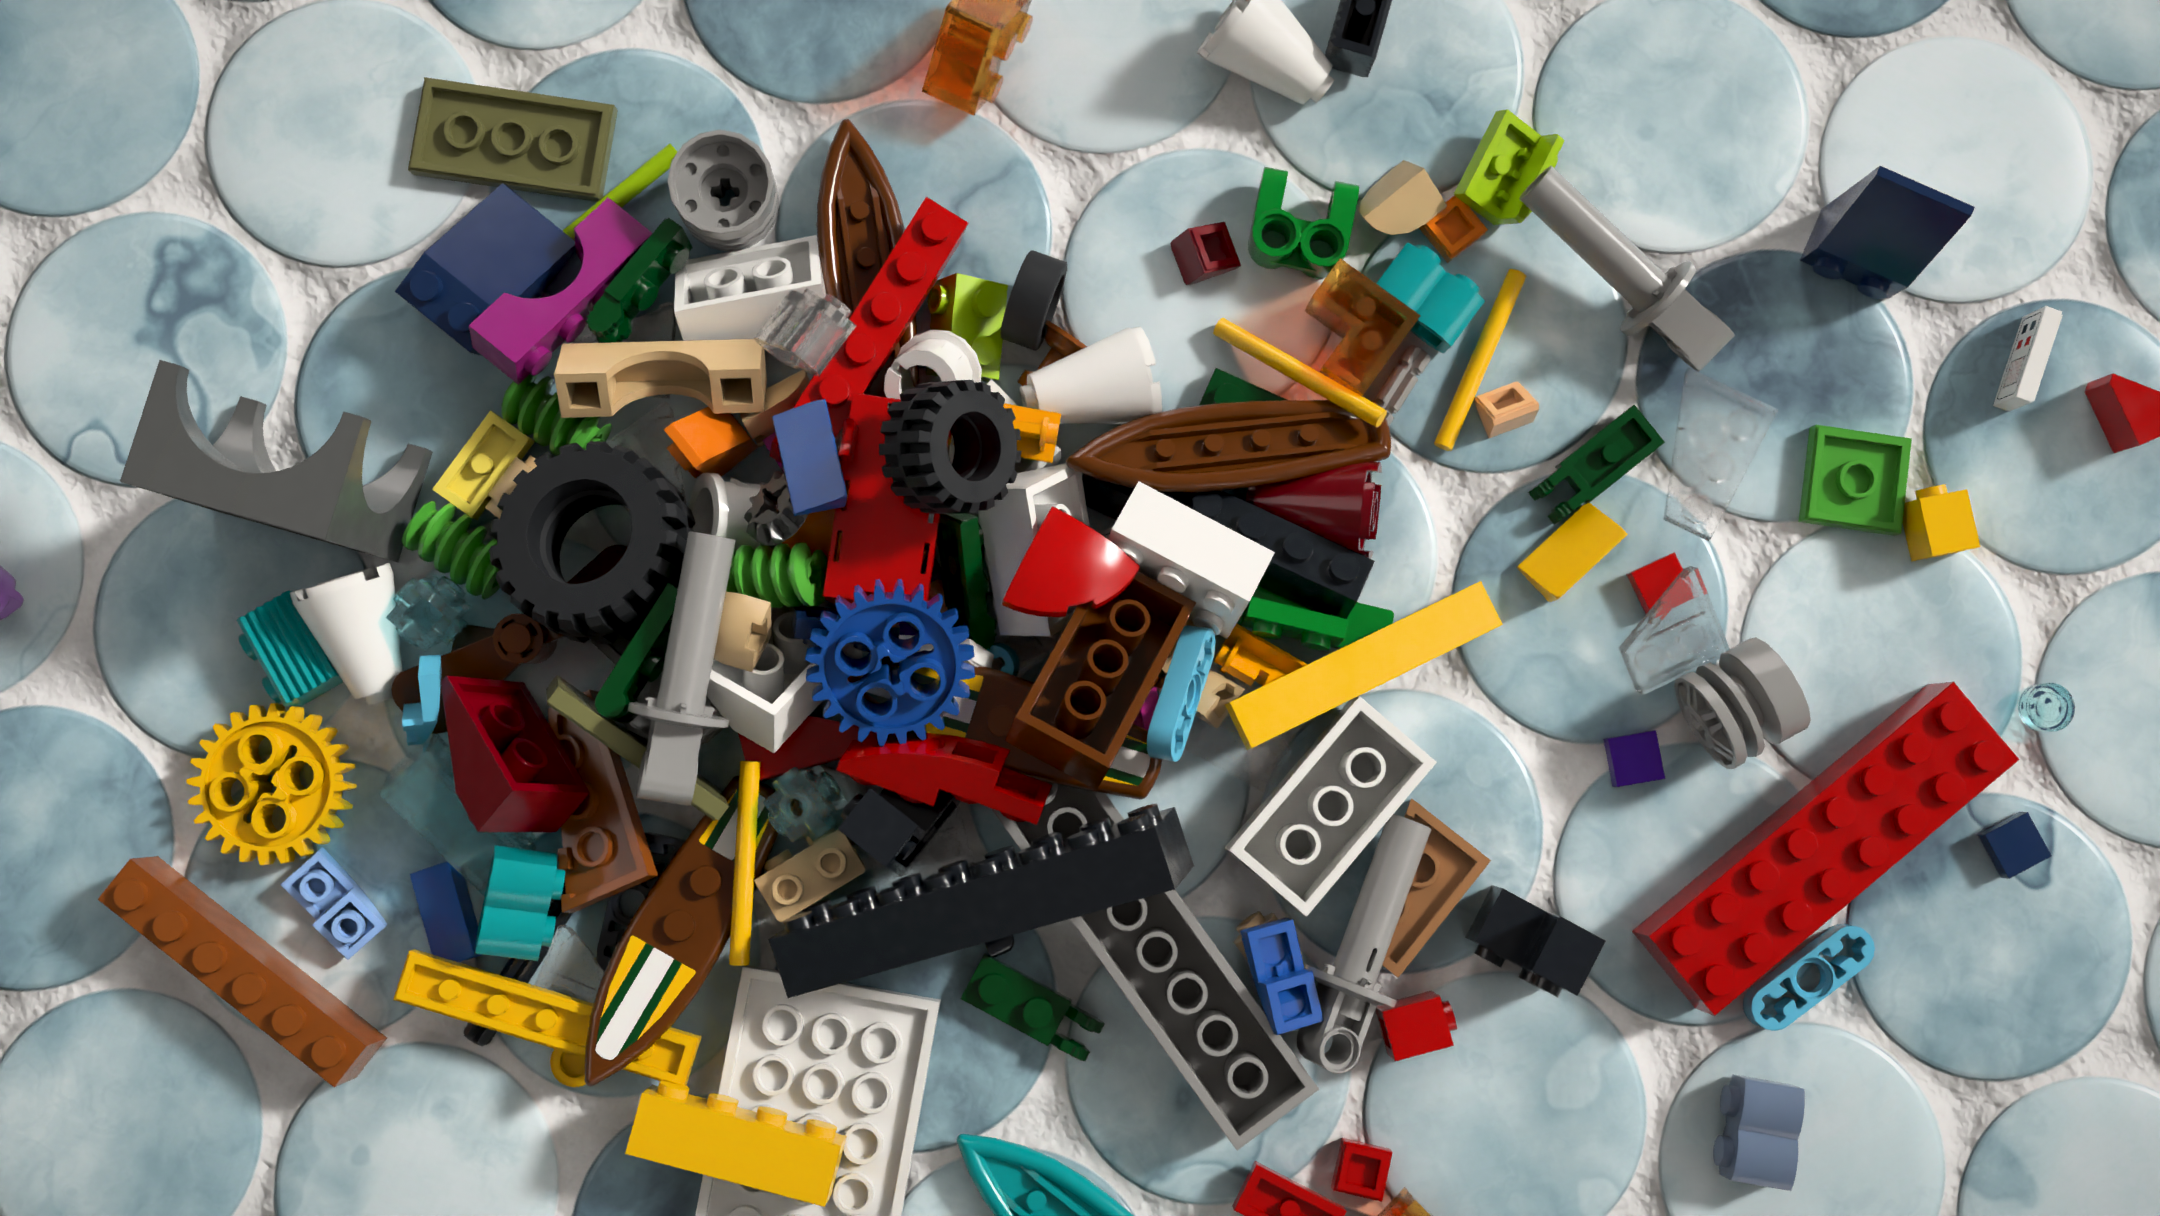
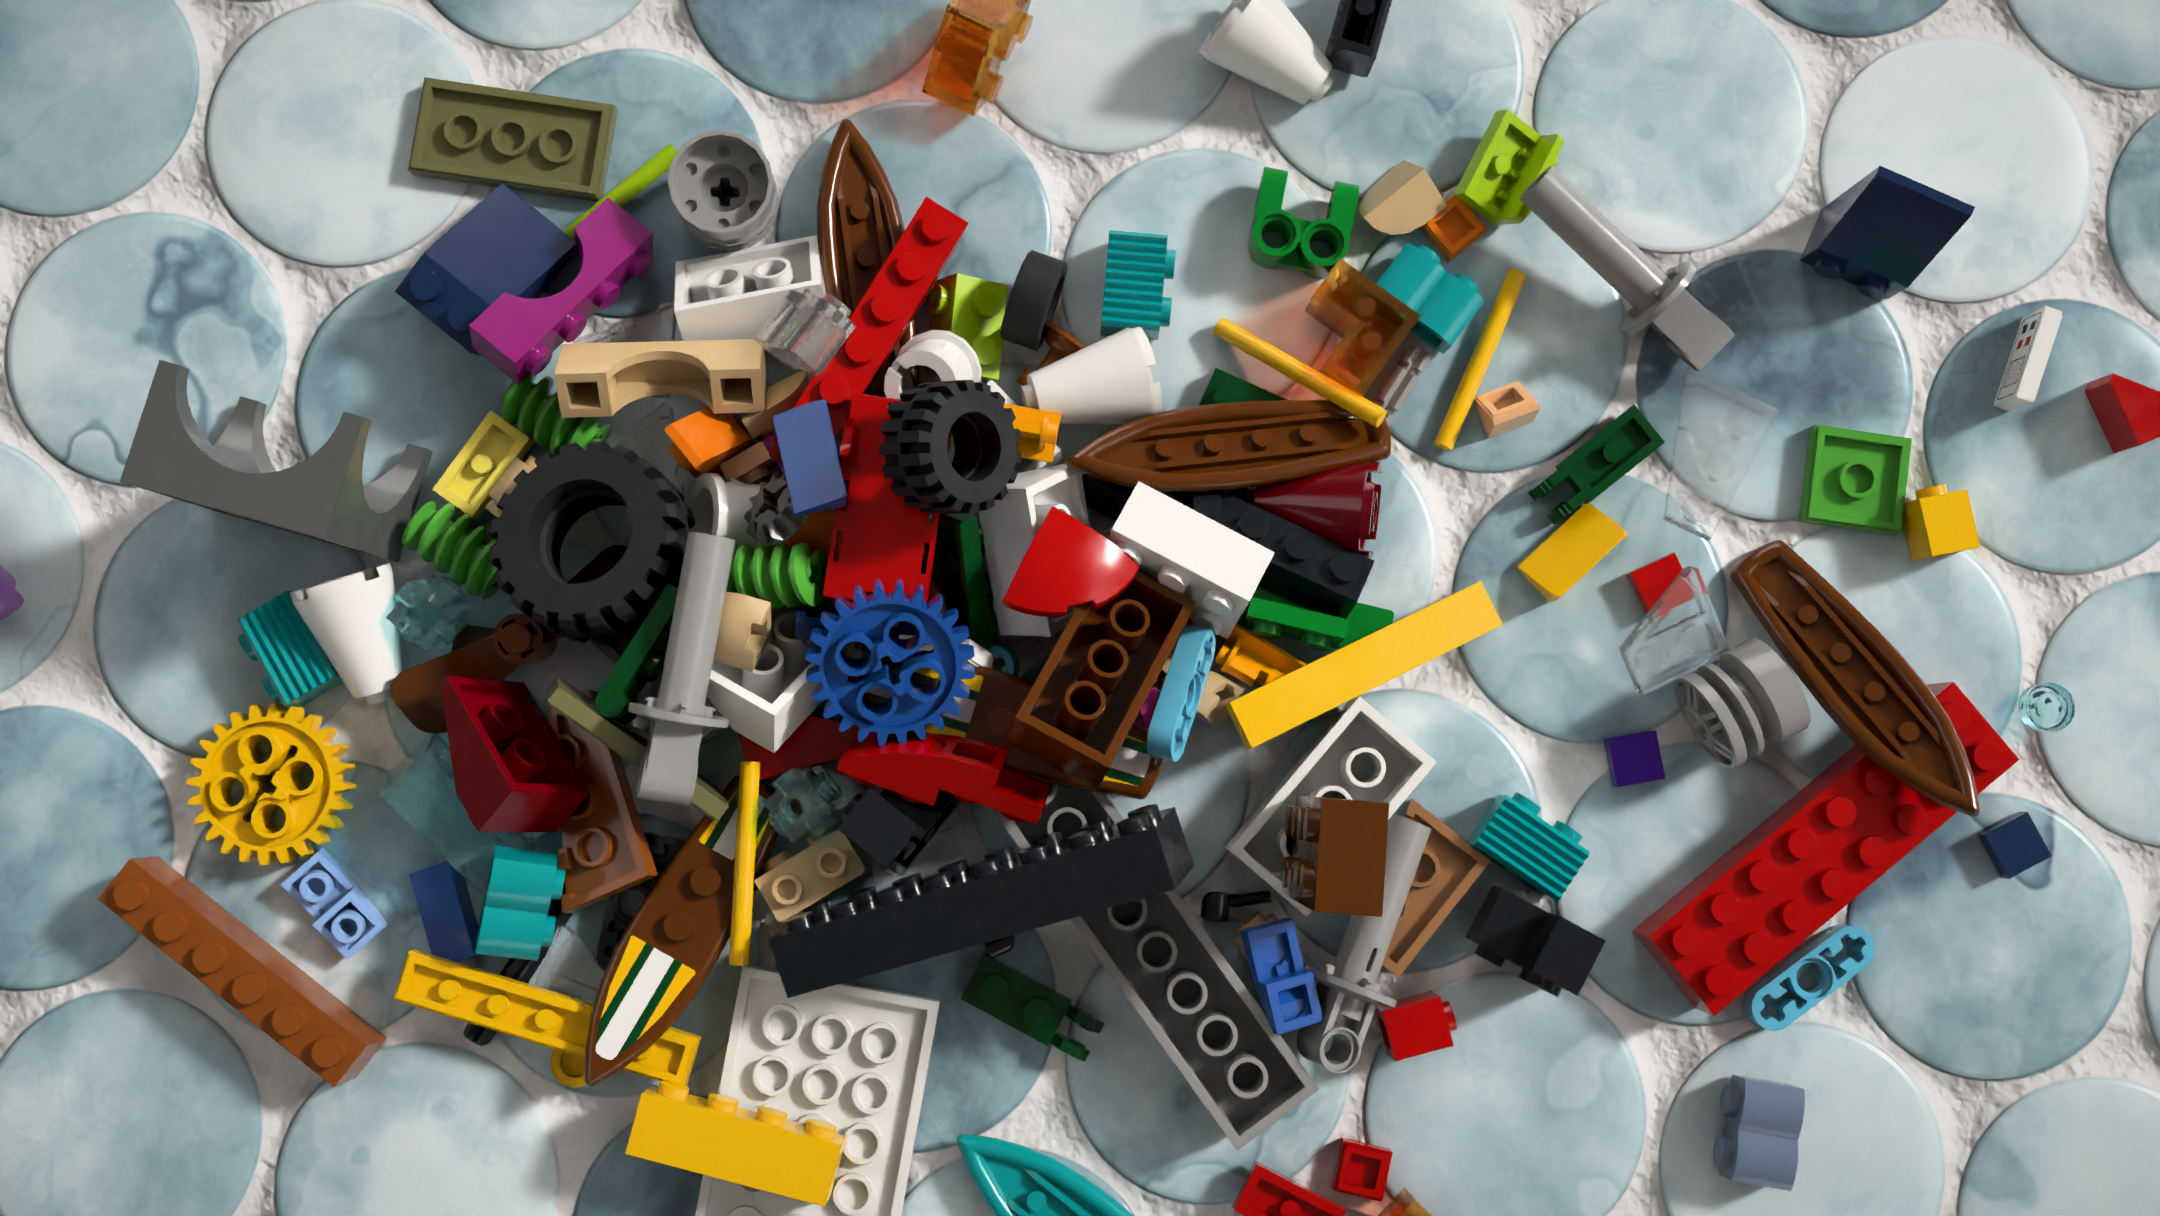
medium azure slope [402,654,442,746] -> none
dark green hinge [586,218,693,343] -> none
dark red slope [1170,222,1241,285] -> none
none -> light nougat plate [719,441,778,485]
none -> teal brick [1100,230,1176,340]
none -> black hand [1201,890,1271,922]
none -> reddish brown brick [1282,795,1389,917]
none -> teal brick [1467,792,1590,902]
none -> reddish brown piece [1730,540,1980,817]

